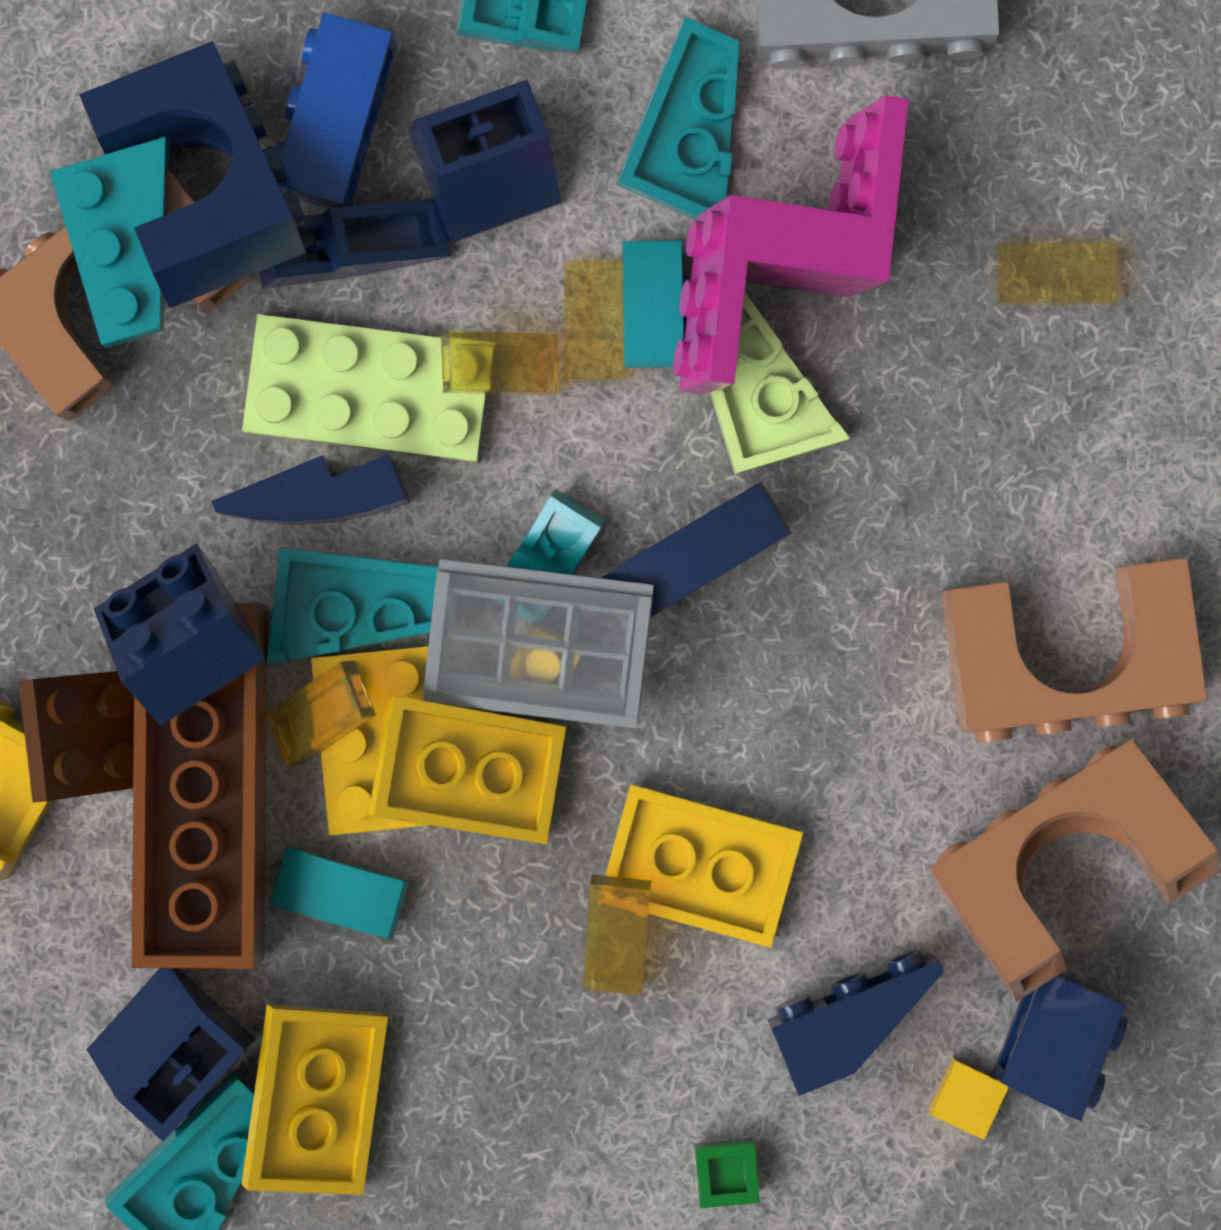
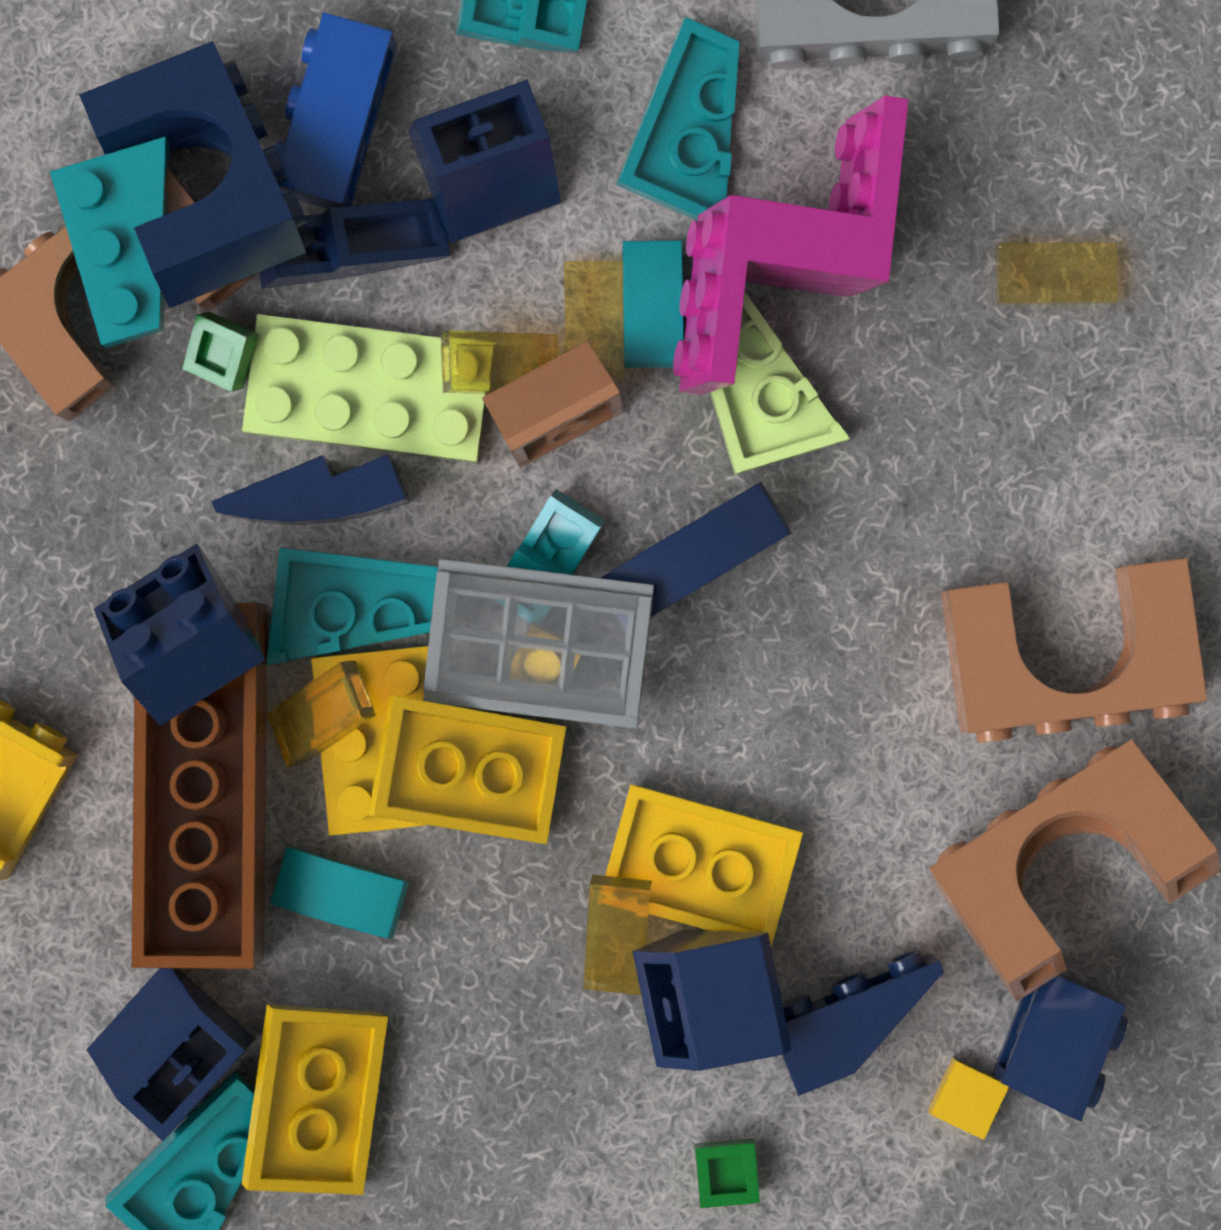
reddish brown plate [18,671,134,803] -> none
none -> plate [182,311,258,392]
none -> nougat slope [482,341,623,468]
none -> dark blue slope [632,930,792,1071]

